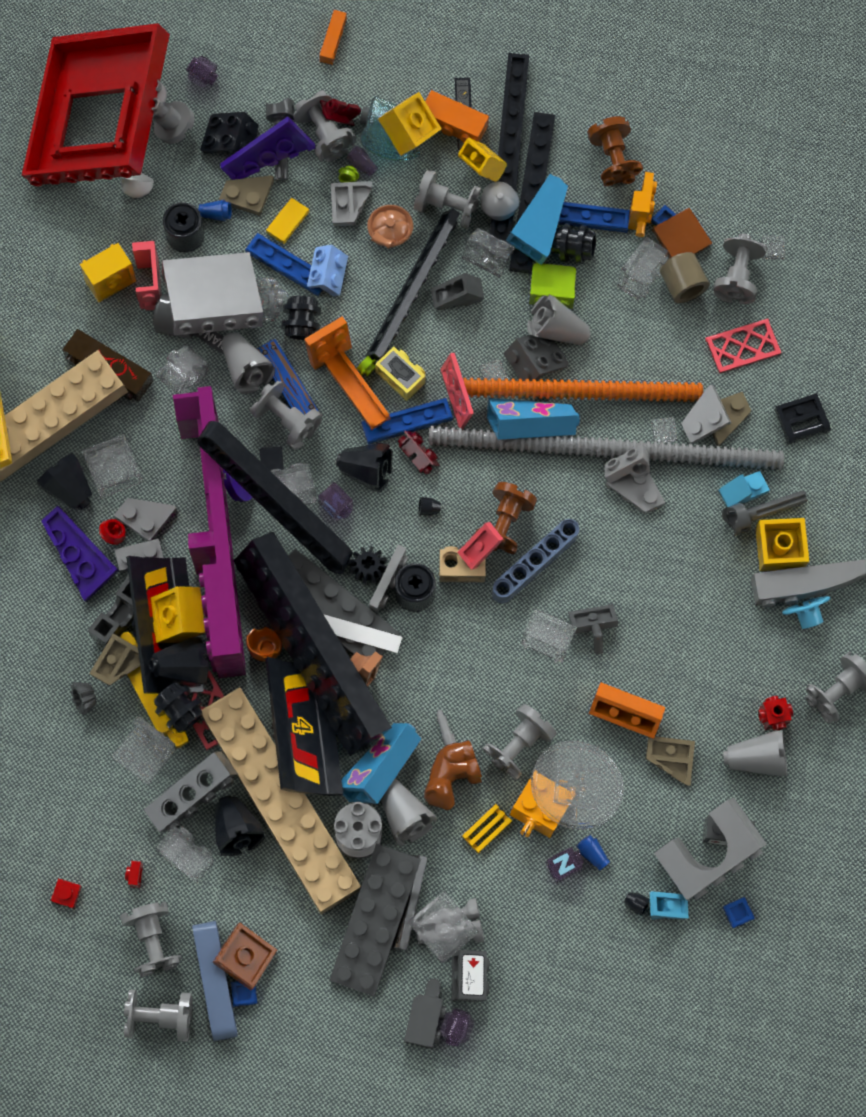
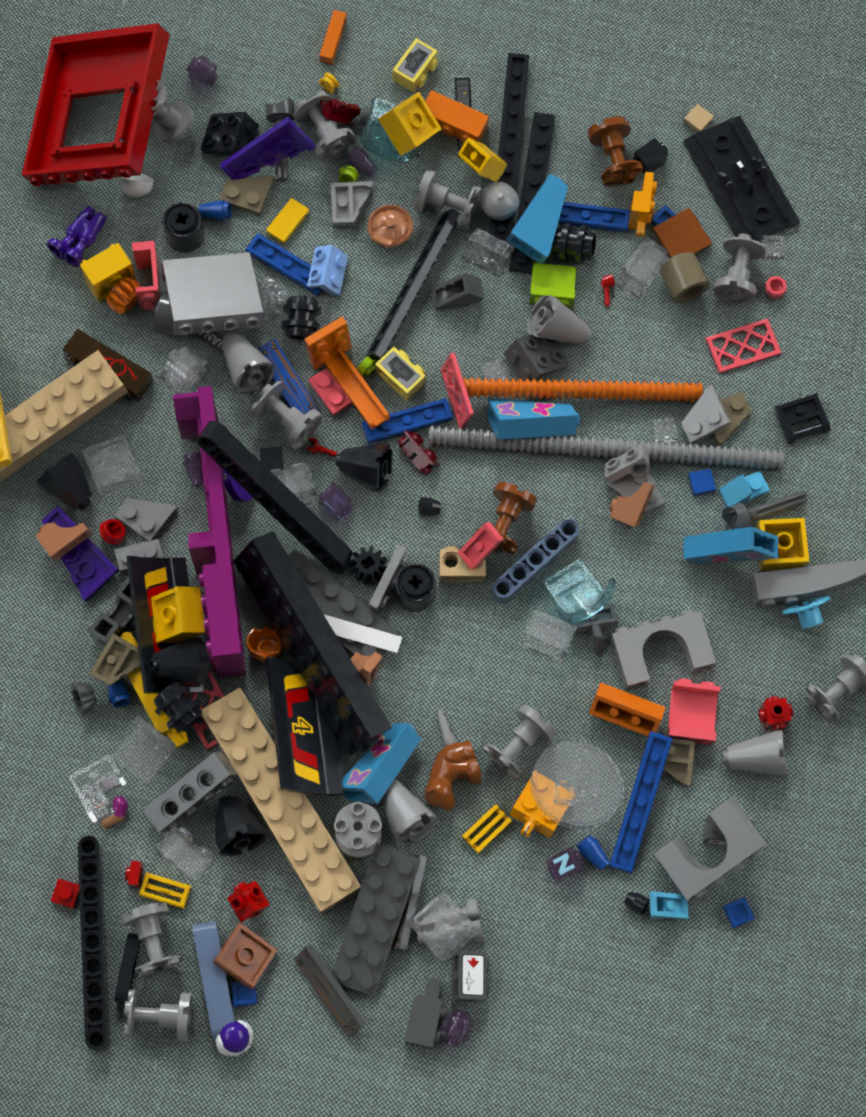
none -> nougat arch [35,522,93,561]
none -> dark purple piece [46,206,107,267]
none -> clear brick [68,754,126,825]
none -> black beam [78,835,110,1052]
none -> arm [100,796,128,829]
none -> orange gear [106,277,141,314]
none -> blue cone [108,678,131,708]
none -> black beam [115,933,141,1004]
none -> yellow tile [138,872,191,909]
none -> clear purple cone [182,452,204,487]
none -> dark purple hair [215,1020,253,1057]
none -> red brick [227,881,270,923]
none -> dark grey tile [294,944,366,1037]
none -> red hand [305,438,337,457]
none -> coral plate [308,368,352,417]
none -> yellow bush [318,72,340,94]
none -> brick [393,38,438,93]
none -> clear light blue piece [541,559,616,623]
none -> red hand [601,274,615,306]
none -> nougat arch [609,482,655,527]
none -> blue tile [609,731,673,873]
none -> light grey arch [610,610,716,691]
none -> black brick [633,138,668,175]
none -> coral panel [667,679,721,745]
none -> tan tile [683,104,714,132]
none -> black hinge [683,116,800,241]
none -> dark azure slope [683,527,778,564]
none -> blue tile [688,468,716,496]
none -> coral tile [764,276,787,299]

